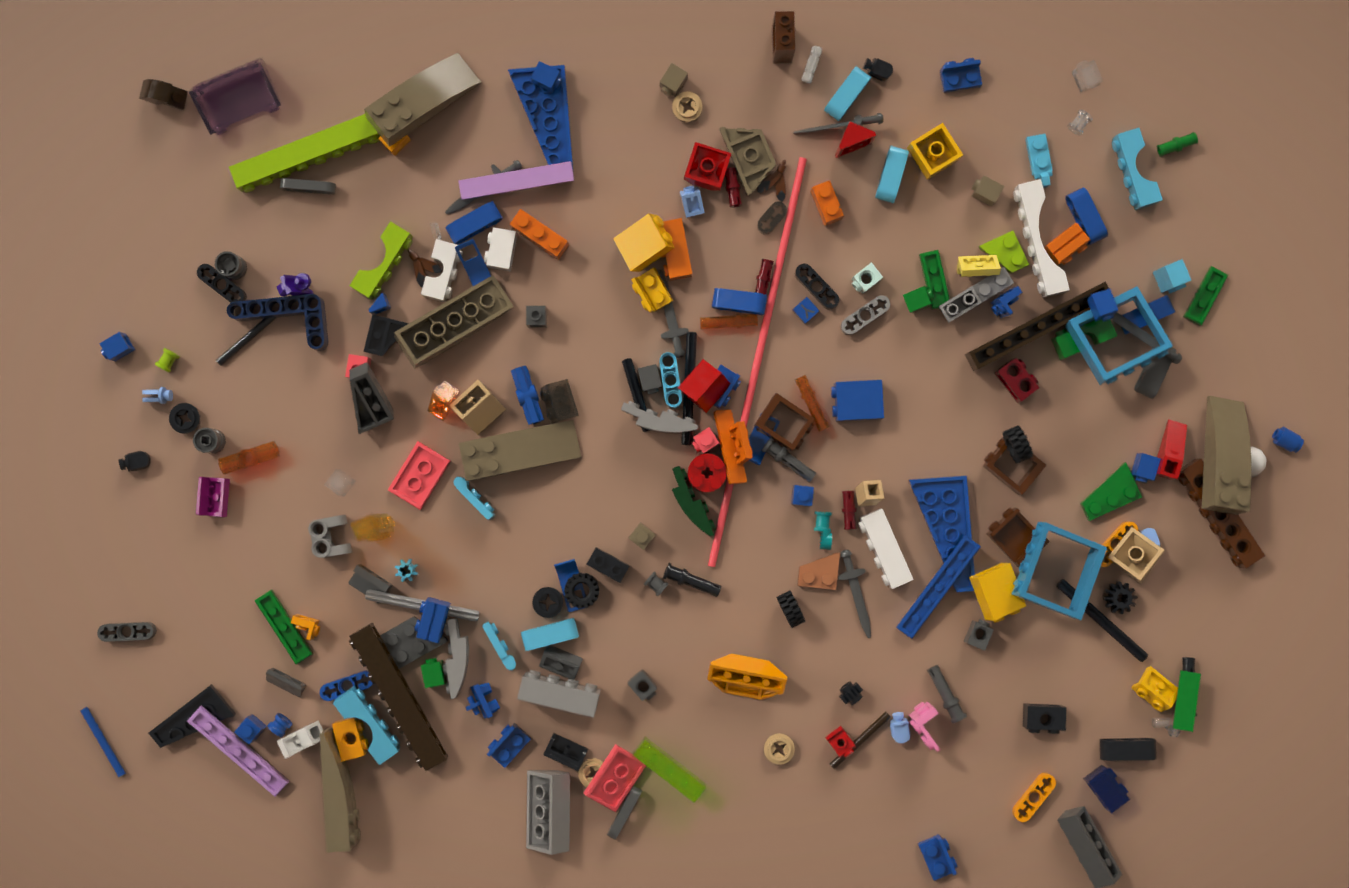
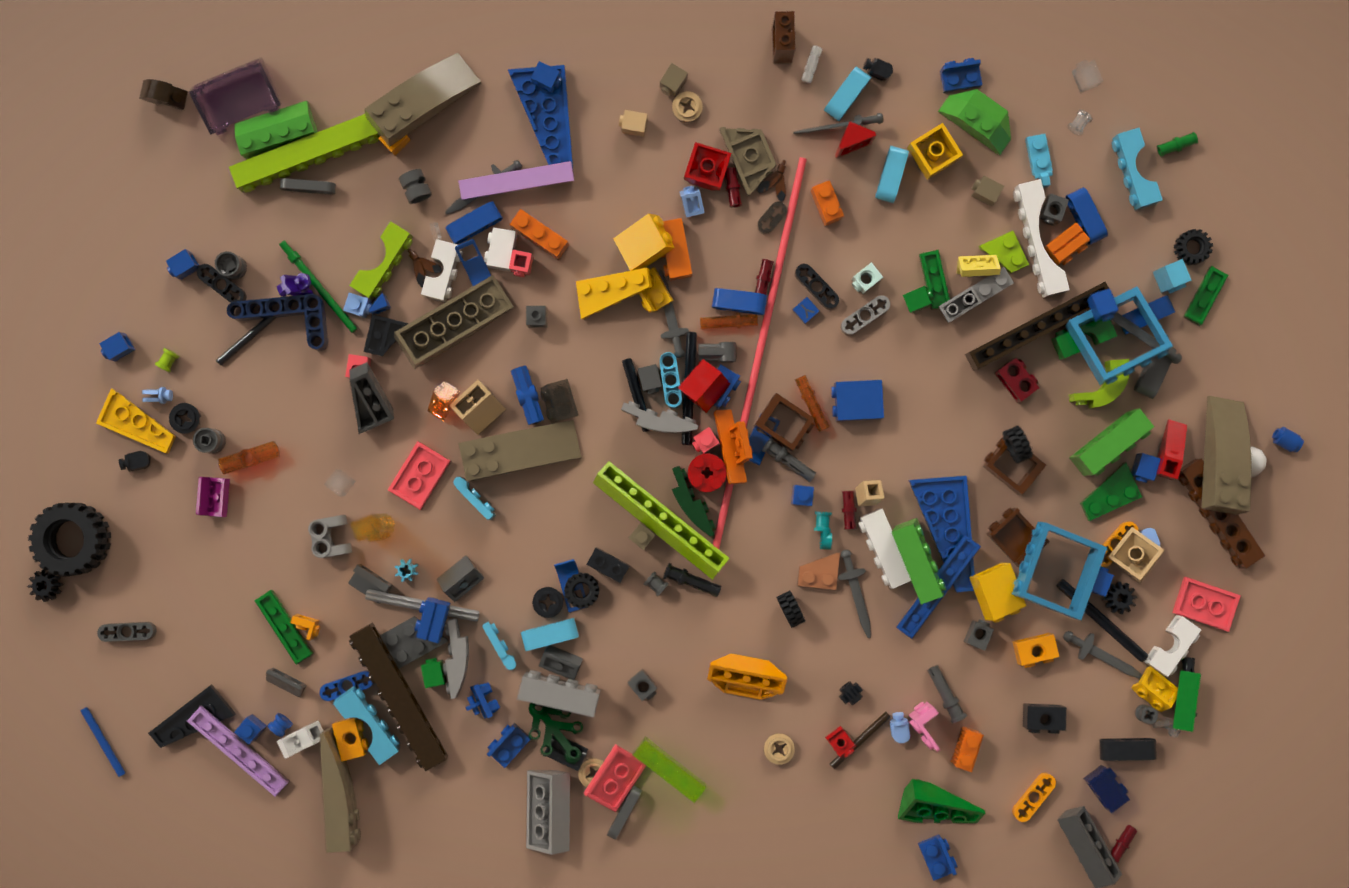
blue bracket [990,286,1023,318] -> none
none -> black gear [27,569,64,602]
none -> black tyre [28,503,111,577]
none -> yellow wing [96,388,176,454]
none -> blue brick [166,249,200,280]
none -> bright green slope [235,101,317,160]
none -> green bar [279,240,358,333]
none -> light blue bracket [343,293,373,318]
none -> dark grey wheel [399,169,432,204]
none -> dark grey panel [437,556,484,602]
none -> coral brick [509,250,534,277]
none -> dark green plant [528,703,583,764]
none -> yellow wing [576,268,652,319]
none -> lime brick [593,461,729,580]
none -> tan brick [619,110,648,137]
none -> dark grey piece [699,342,736,363]
none -> bright green wedge [892,518,946,604]
none -> green wedge [898,779,986,823]
none -> bright green wedge [938,89,1011,155]
none -> orange brick [950,726,984,772]
none -> light orange brick [1012,633,1059,668]
none -> dark grey brick [1039,194,1069,226]
none -> dark grey sword [1063,631,1142,679]
none -> lime arch [1069,359,1129,409]
none -> bright green brick [1069,408,1154,476]
none -> blue brick [1092,566,1114,597]
none -> dark red axle [1110,825,1137,863]
none -> dark grey bush [1135,704,1158,724]
none -> white arch [1143,615,1201,677]
none -> coral tile [1172,577,1241,632]
none -> black tyre [1174,229,1213,265]

